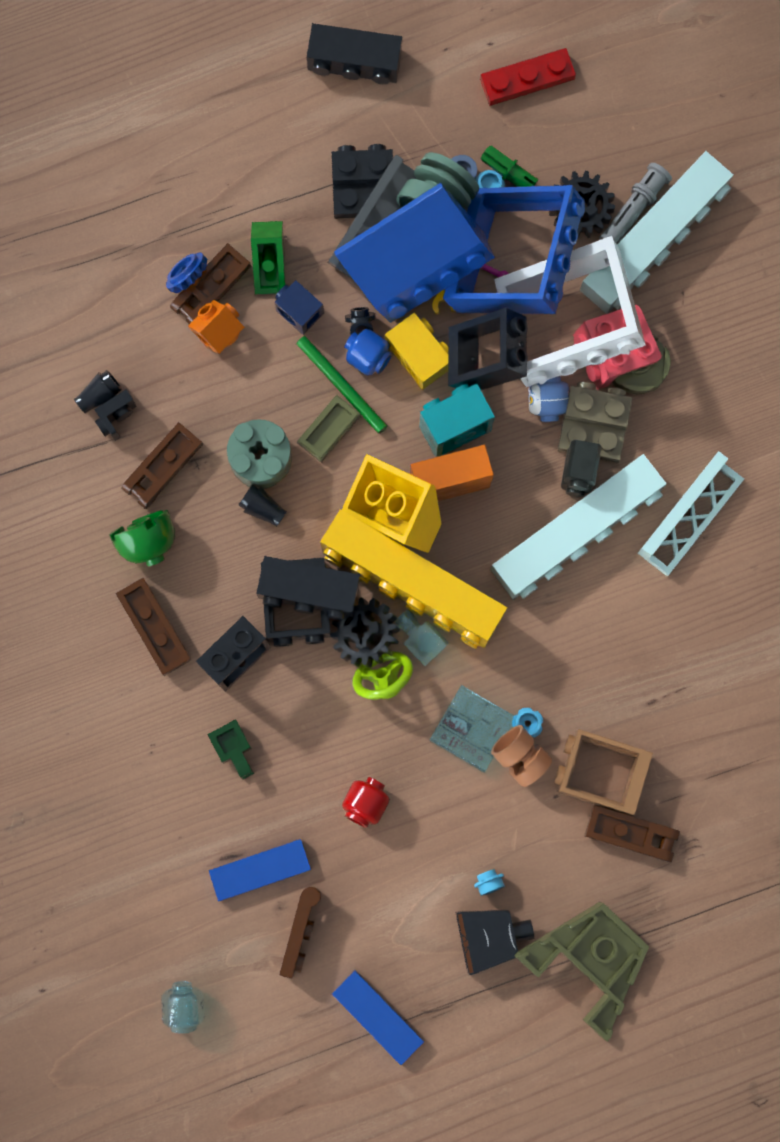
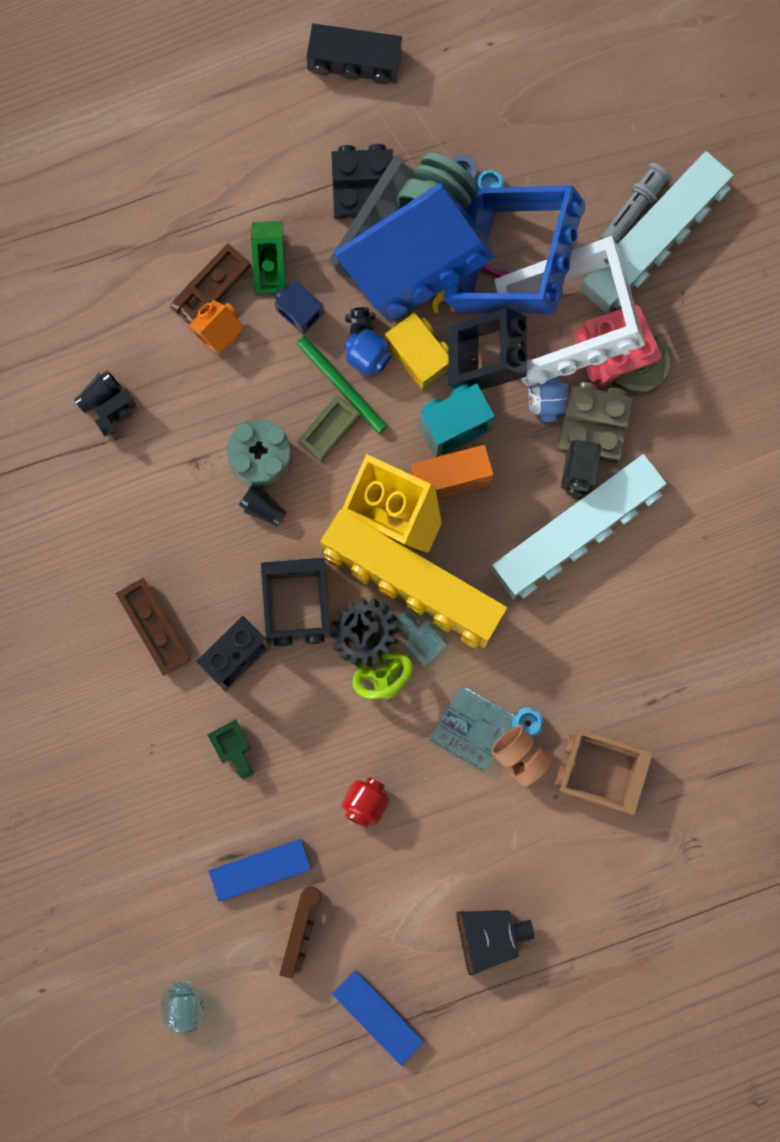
green cylinder [109,510,175,567] -> none
reddish brown plate [121,422,203,509] -> none
blue gear [166,252,208,293] -> none
black brick [256,556,360,620] -> none
medium azure plate [474,869,505,896] -> none
red plate [480,48,576,106] -> none
green axle [481,146,539,187] -> none
olive wing [514,902,649,1042] -> none
black gear [549,170,616,238] -> none
reddish brown plate [584,805,680,863] -> none
light aqua fence [638,451,744,576] -> none

